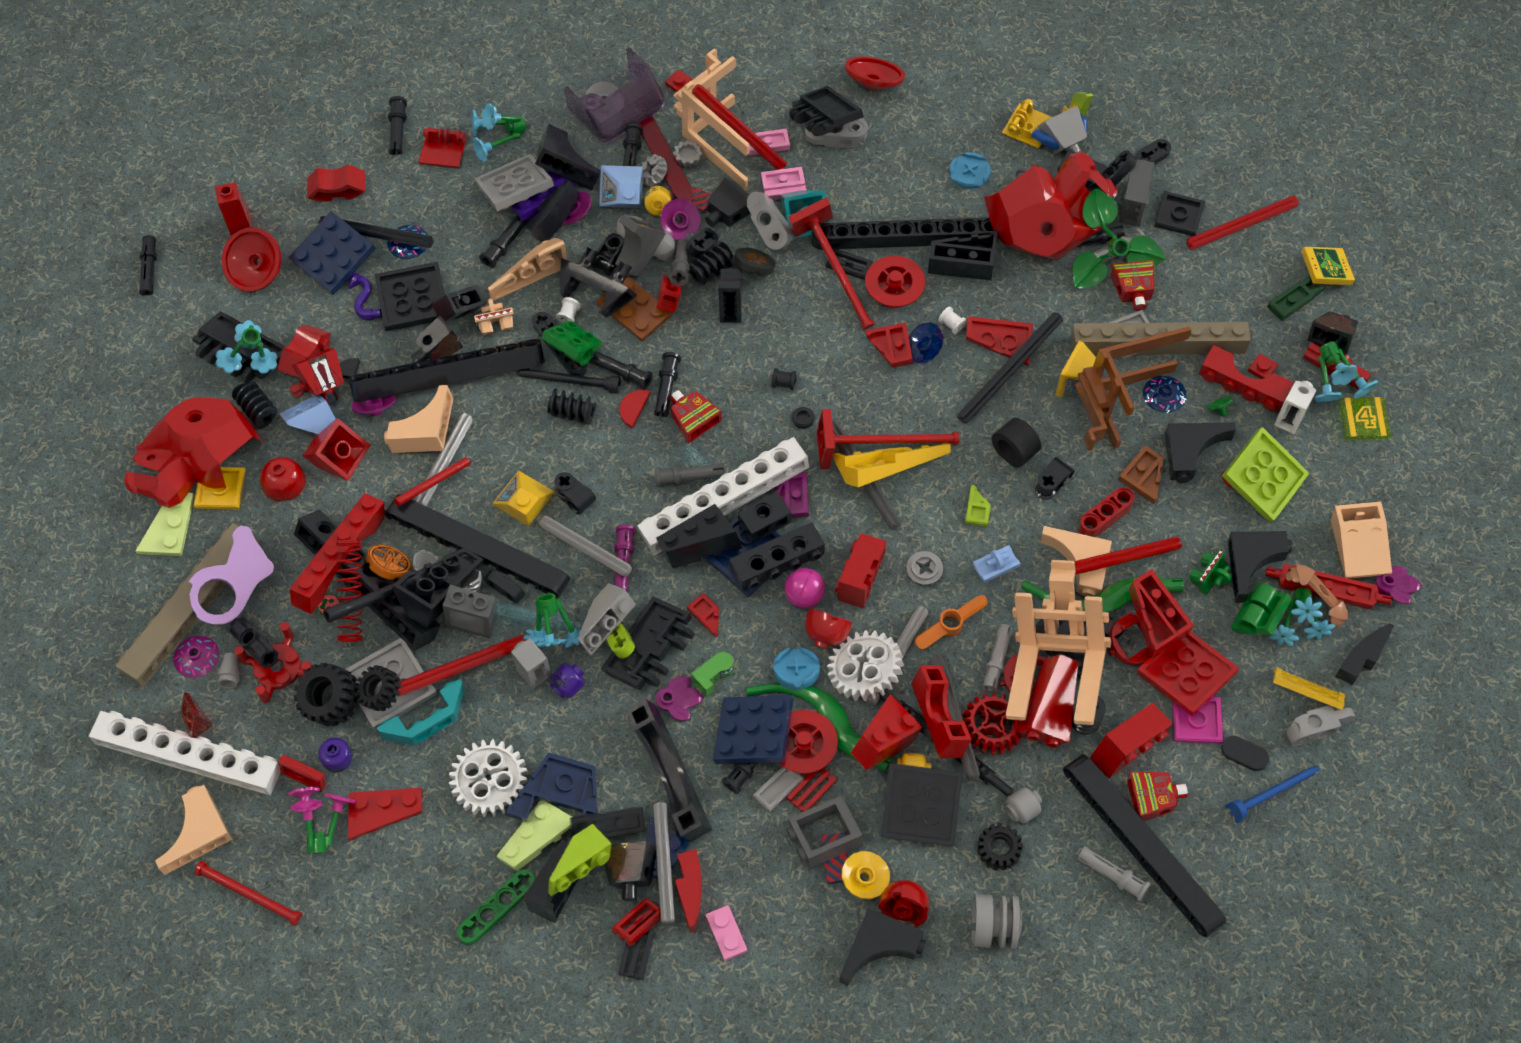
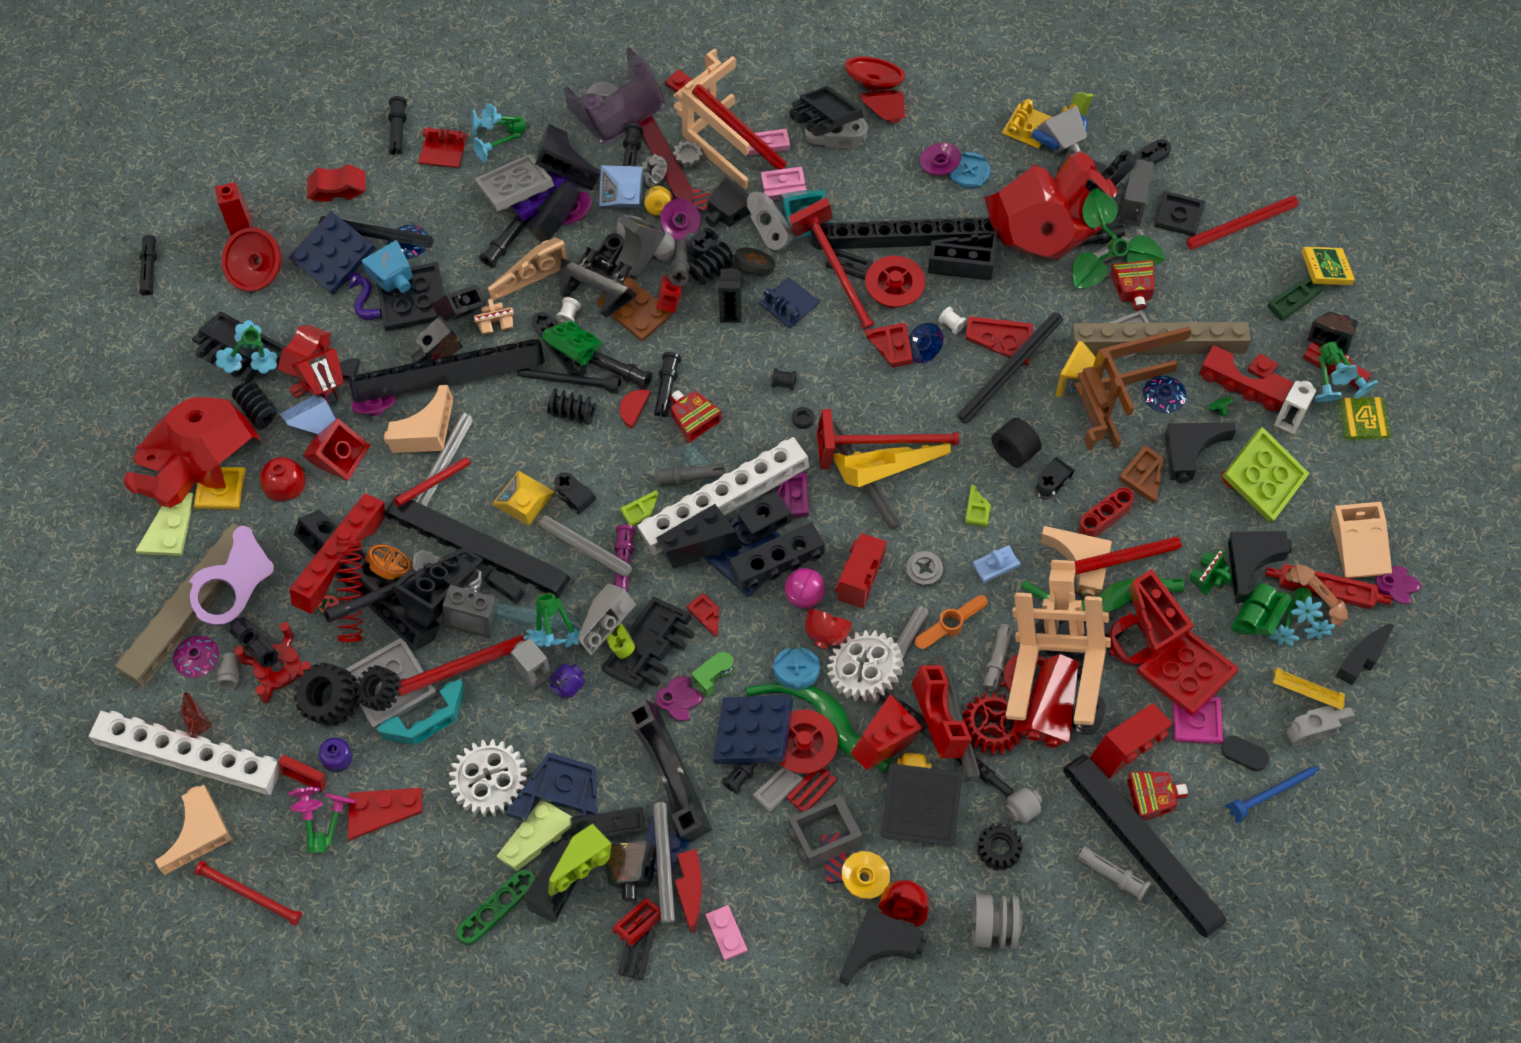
none -> dark azure torso [362,240,413,293]
none -> lime tile [620,490,658,527]
none -> dark blue hinge [759,277,820,329]
none -> red slope [858,89,905,123]
none -> magenta dish [920,142,961,176]

